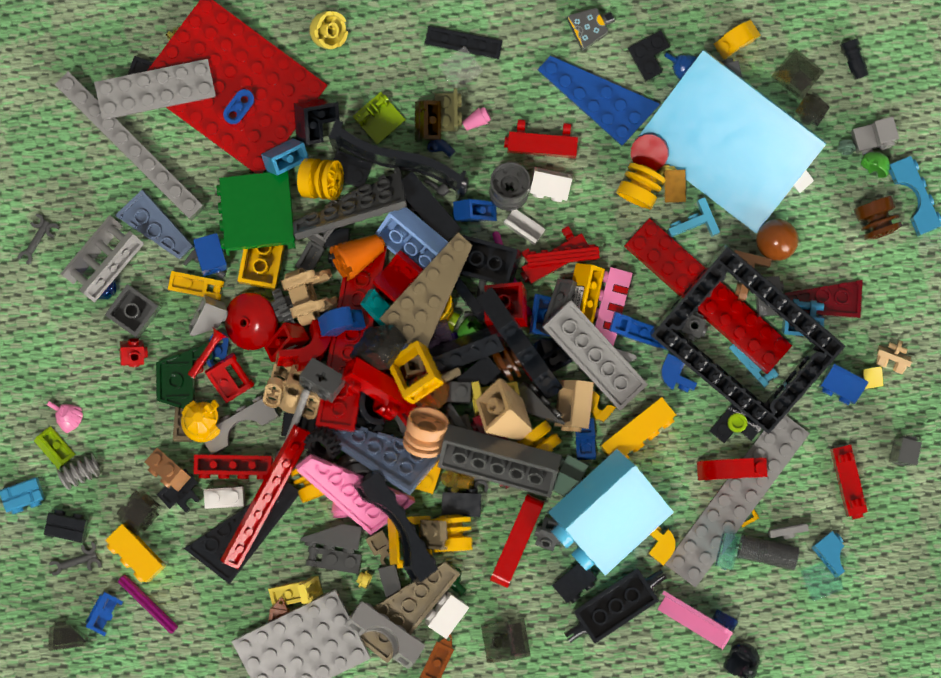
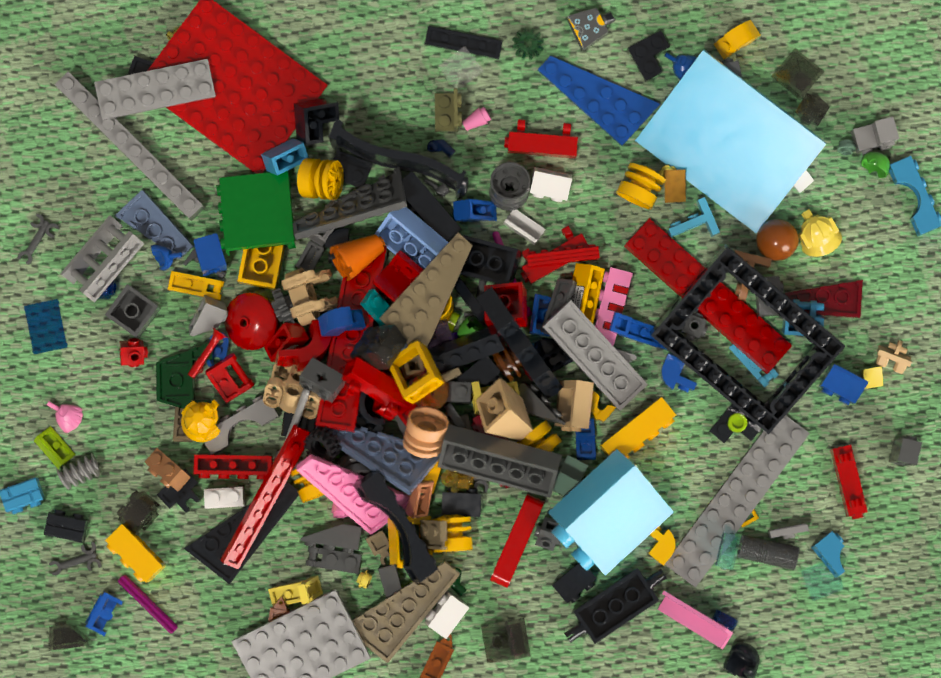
blue plate [223,89,254,125] -> none
light yellow cylinder [309,11,348,49] -> none
light grey arch [345,601,425,669] -> none
lime hinge [352,92,406,145] -> none
dark brown brick [415,100,441,141] -> none
tile [631,134,669,171] -> none
red arch [697,458,767,481] -> none
black axle [840,38,869,80] -> none
reddish brown wheel [854,196,903,240] -> none
none -> piece [24,299,68,355]
none -> blue piece [151,245,182,271]
none -> nougat slope [405,480,434,519]
none -> clear green gear [512,28,544,61]
none -> light yellow helmet [798,209,842,257]

